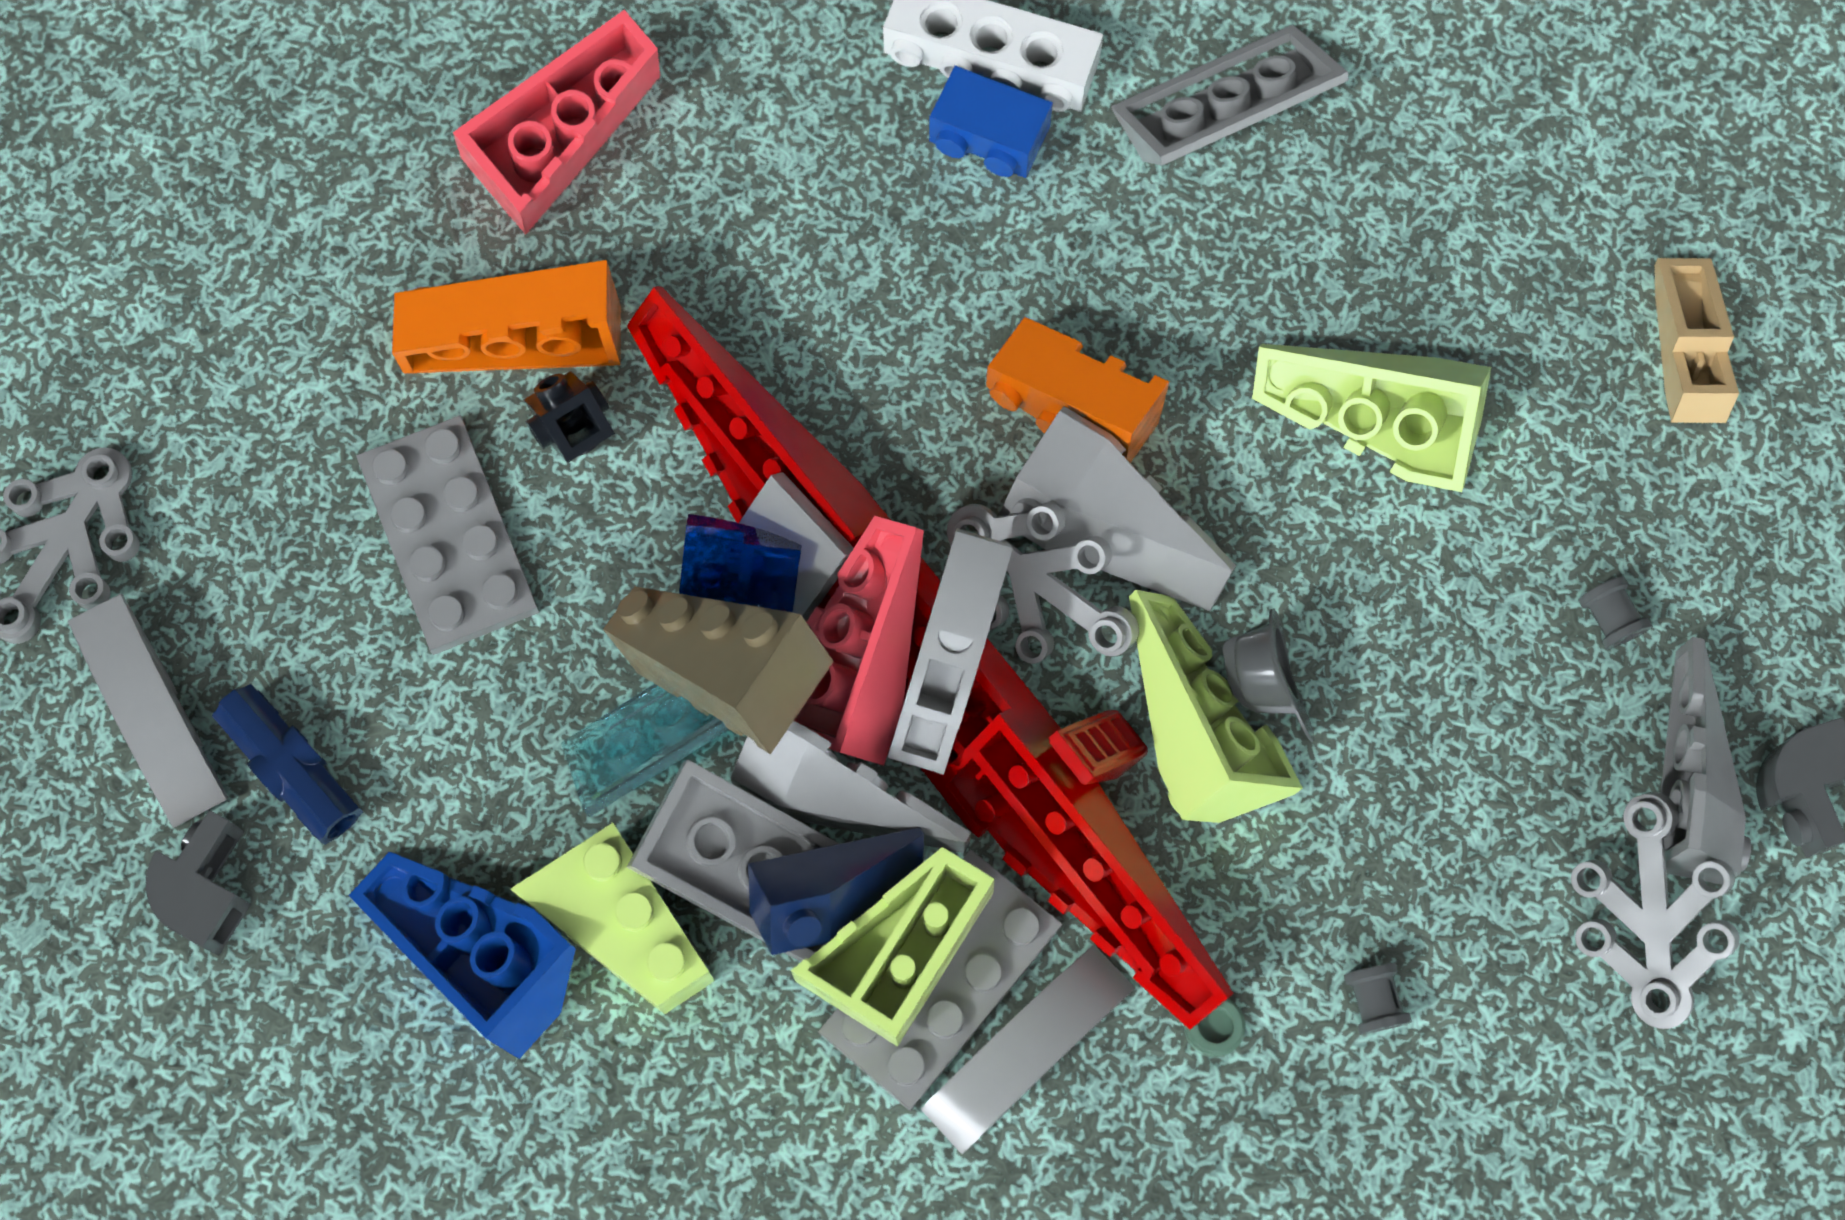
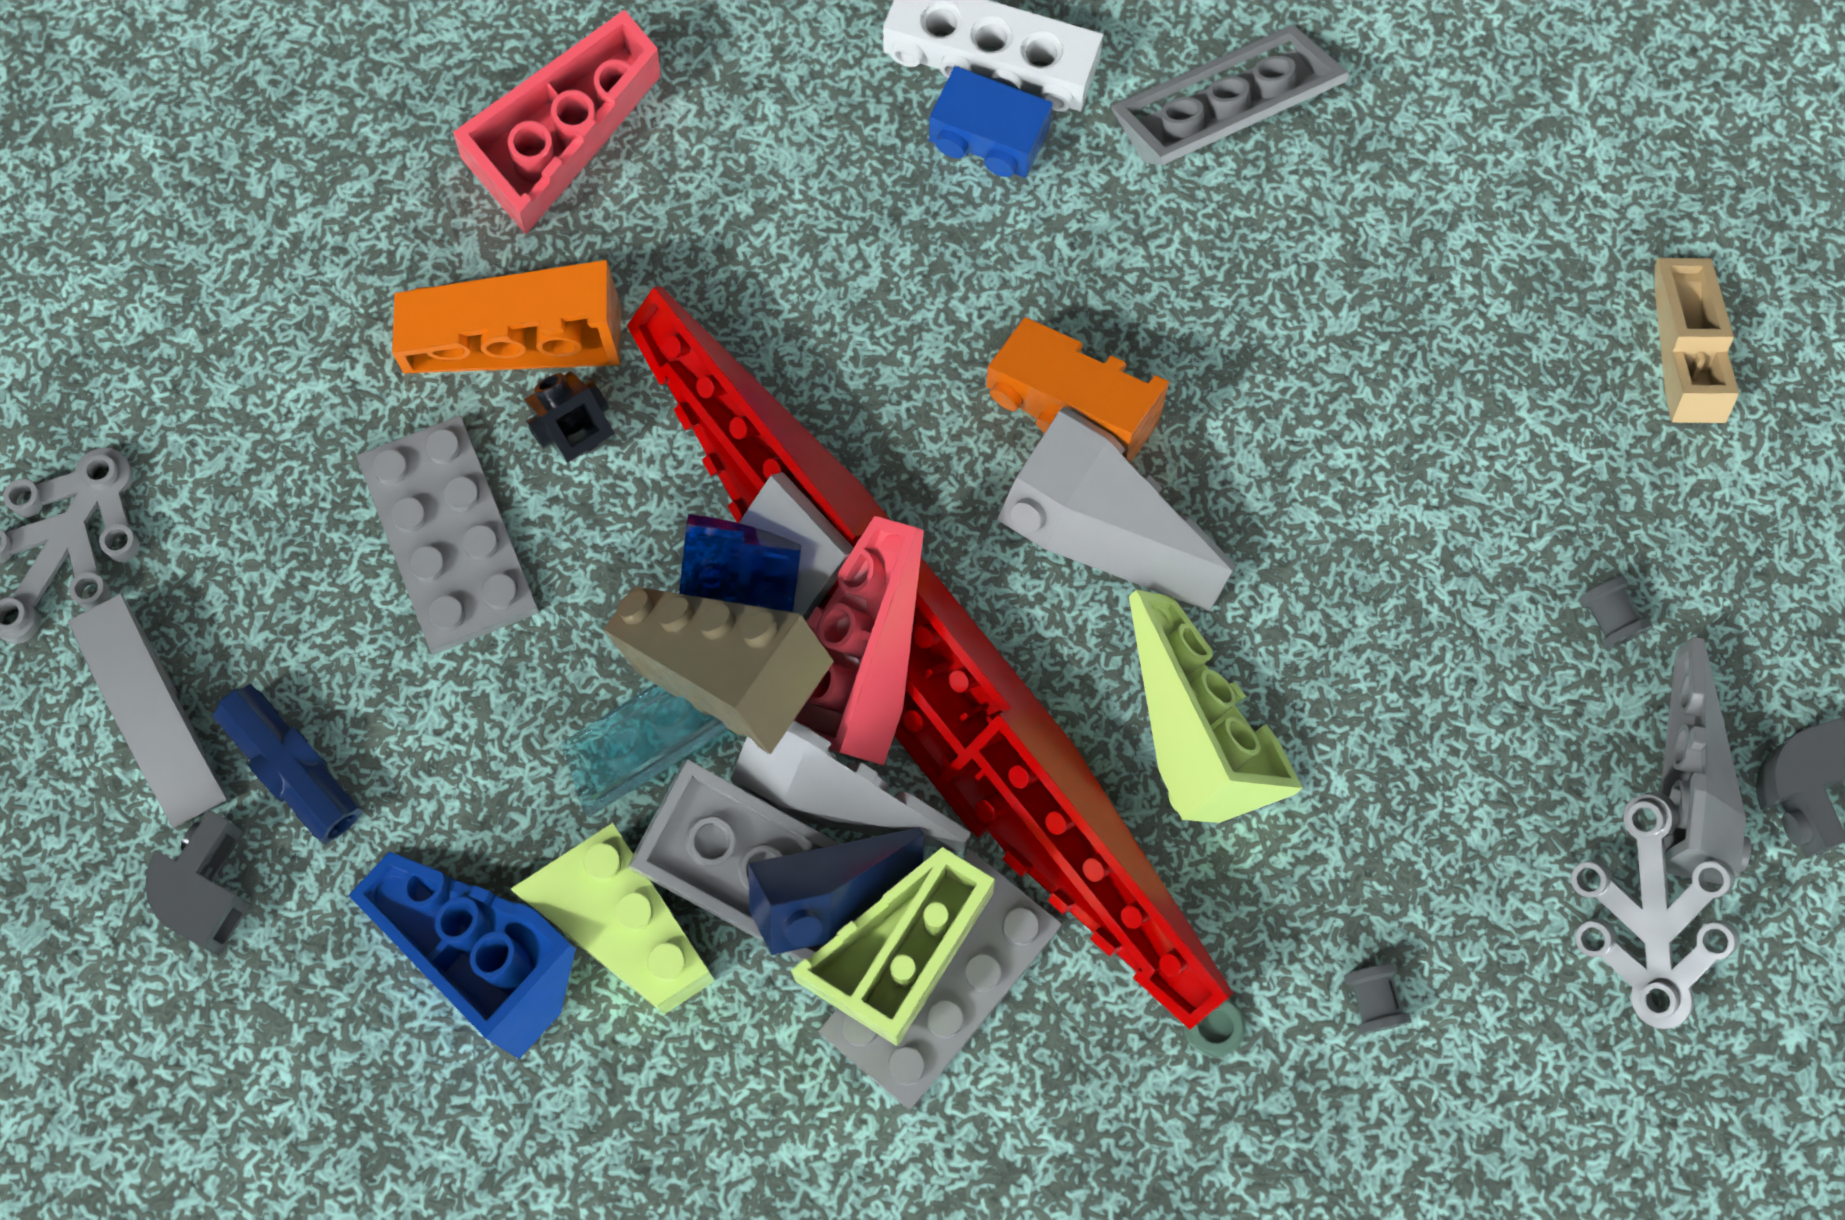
light grey slope [887,528,1014,775] -> none
light grey slope [921,945,1135,1155] -> none
light grey plant [947,502,1139,664] -> none
red slope [1049,710,1148,785] -> none
dark grey piece [1223,608,1315,742] -> none
yellowish green wedge [1252,344,1491,492] -> none

